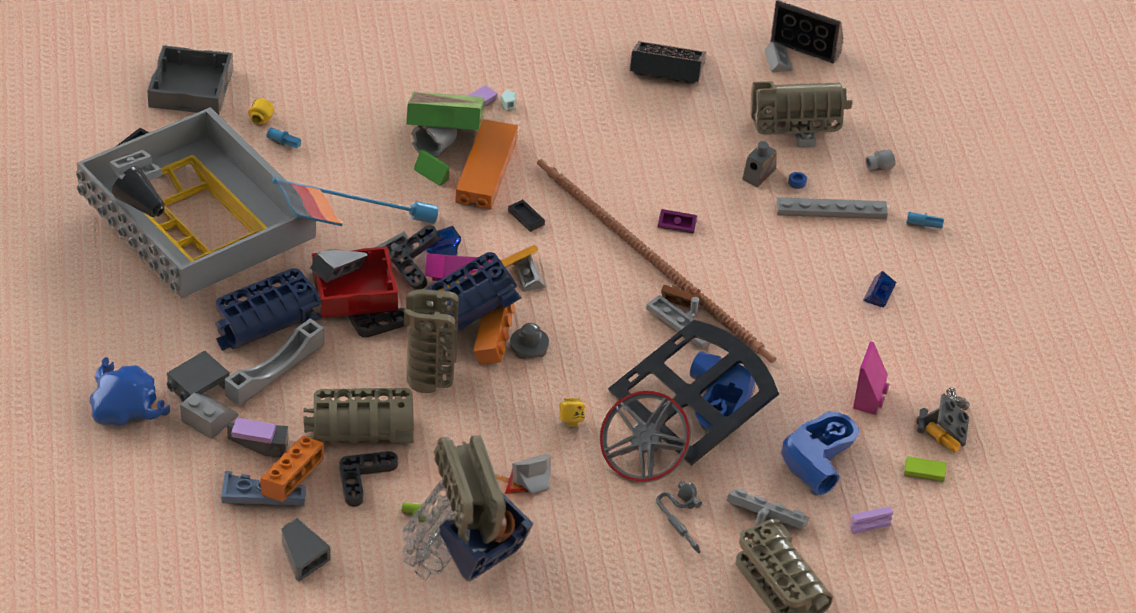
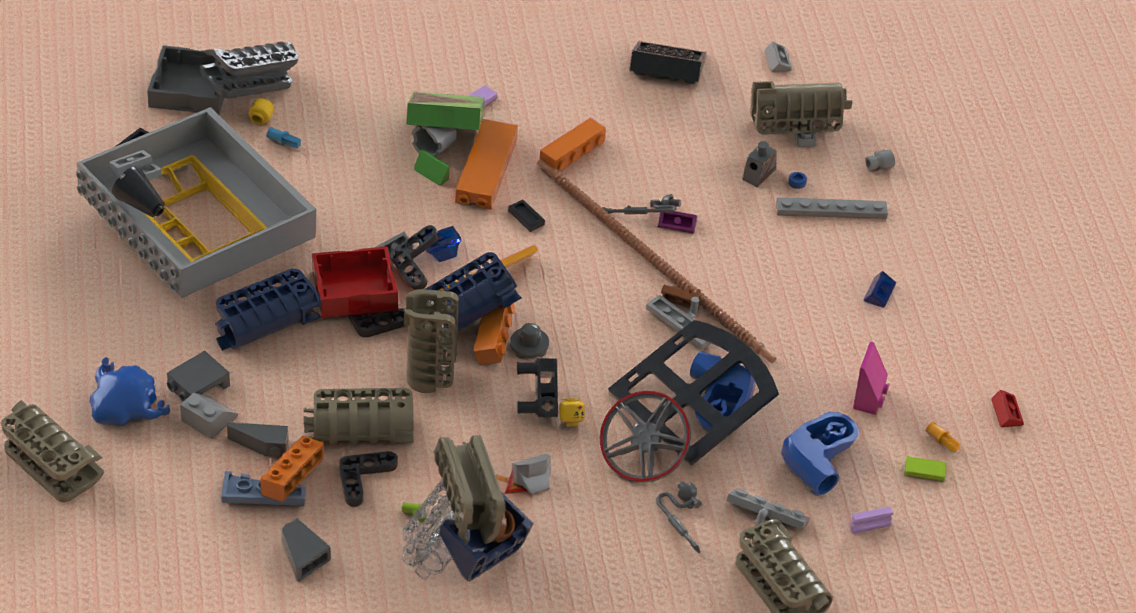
light grey arch [224,318,324,406] -> none
lavender tile [231,418,276,444] -> none
flag [272,177,438,226] -> none
dark grey slope [310,249,368,283] -> none
dark pink slope [425,254,493,281] -> none
light aqua piece [501,89,517,111] -> none
light grey slope [514,255,545,291] -> none
black slope [770,0,844,64] -> none
dark azure axle [907,211,944,229] -> none
dark grey plate [917,393,969,446] -> none
clear smoke arm [946,388,970,411] -> none
none -> dark tan piece [1,400,104,502]
none -> dark grey piece [200,41,299,98]
none -> black piece [517,358,558,419]
none -> orange brick [540,117,606,172]
none -> dark grey piece [602,194,681,214]
none -> red slope [991,390,1024,427]

